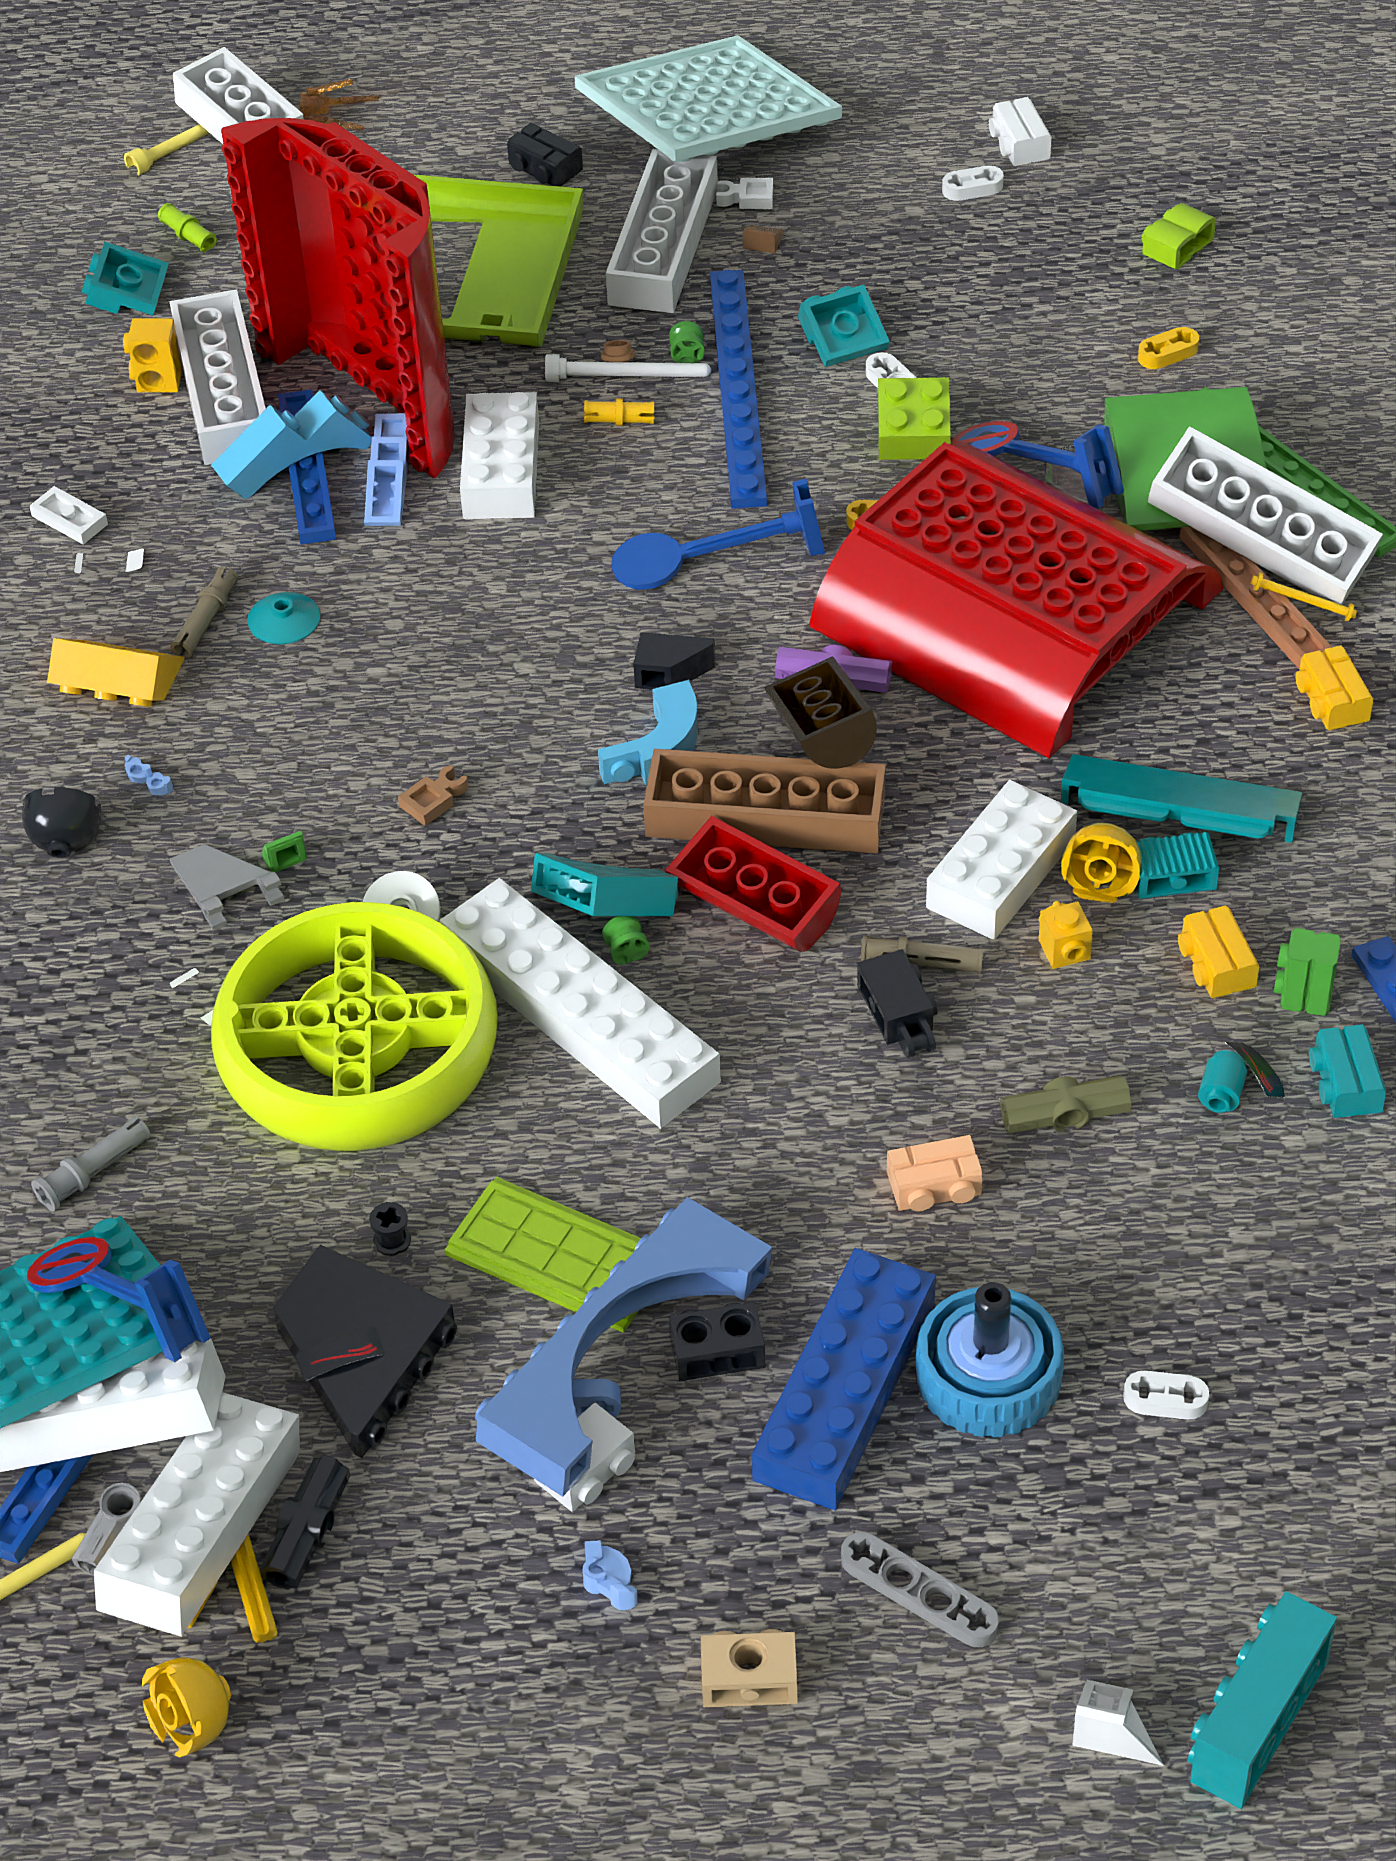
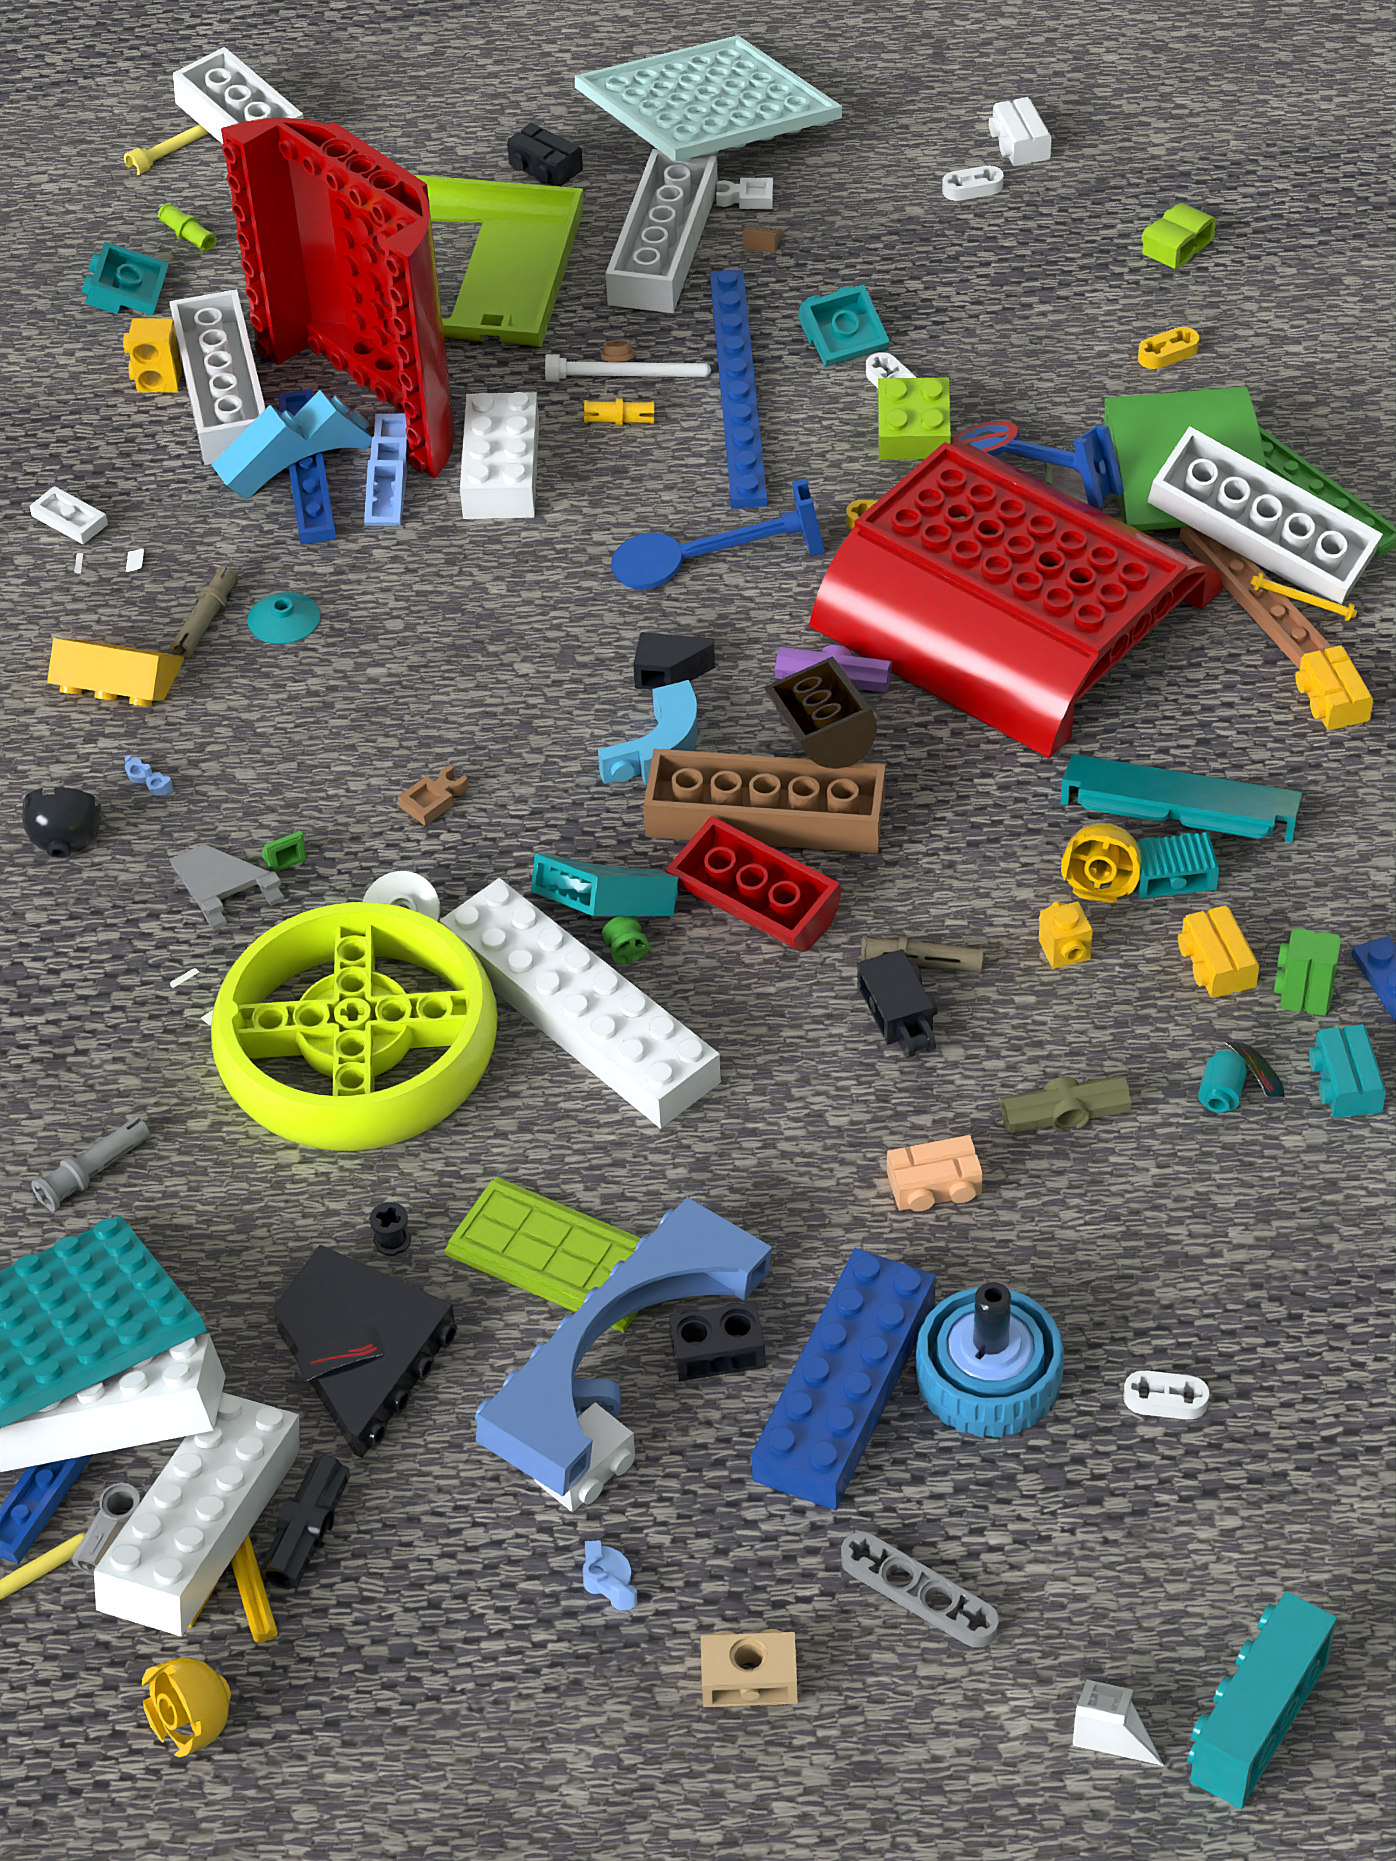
blue piece [27,1237,211,1362] -> none
clear orange plant [300,78,379,131] -> none
bright green wheel [669,321,705,363] -> none
white brick [926,780,1077,940] -> none

